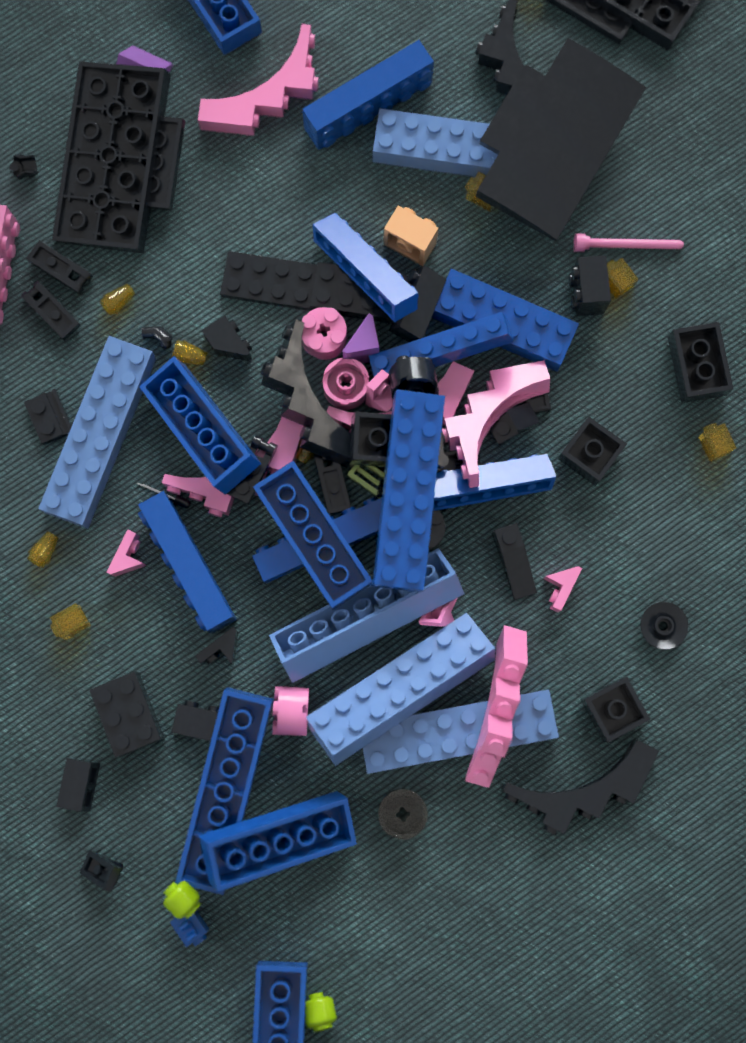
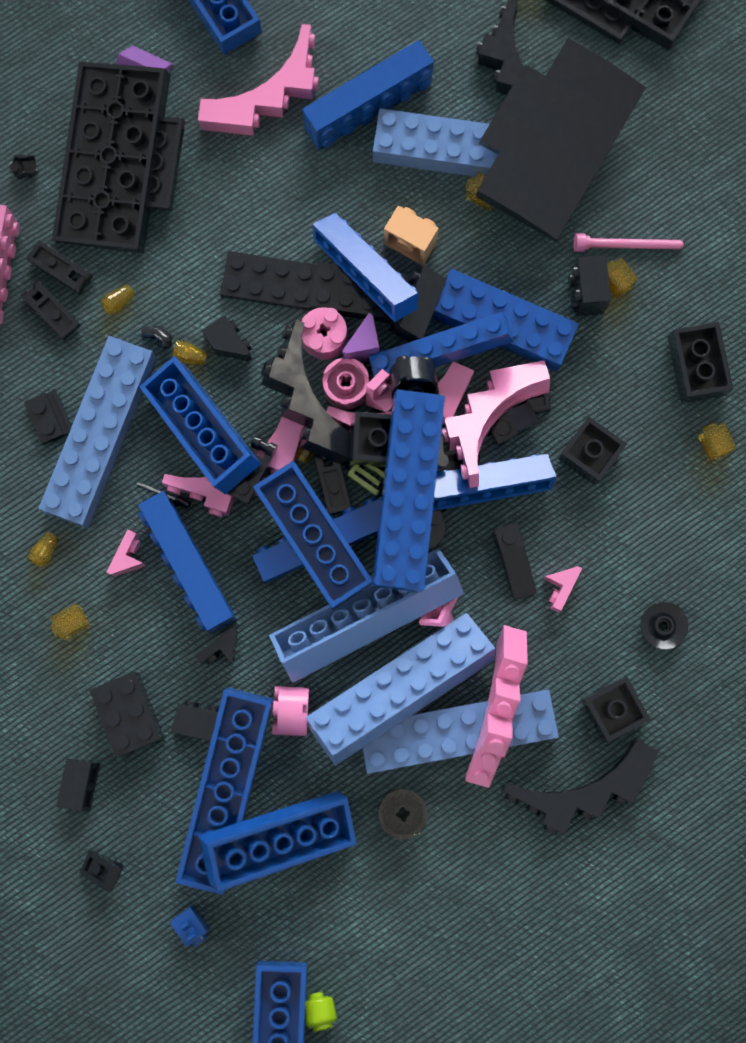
lime head [163,881,201,919] -> none

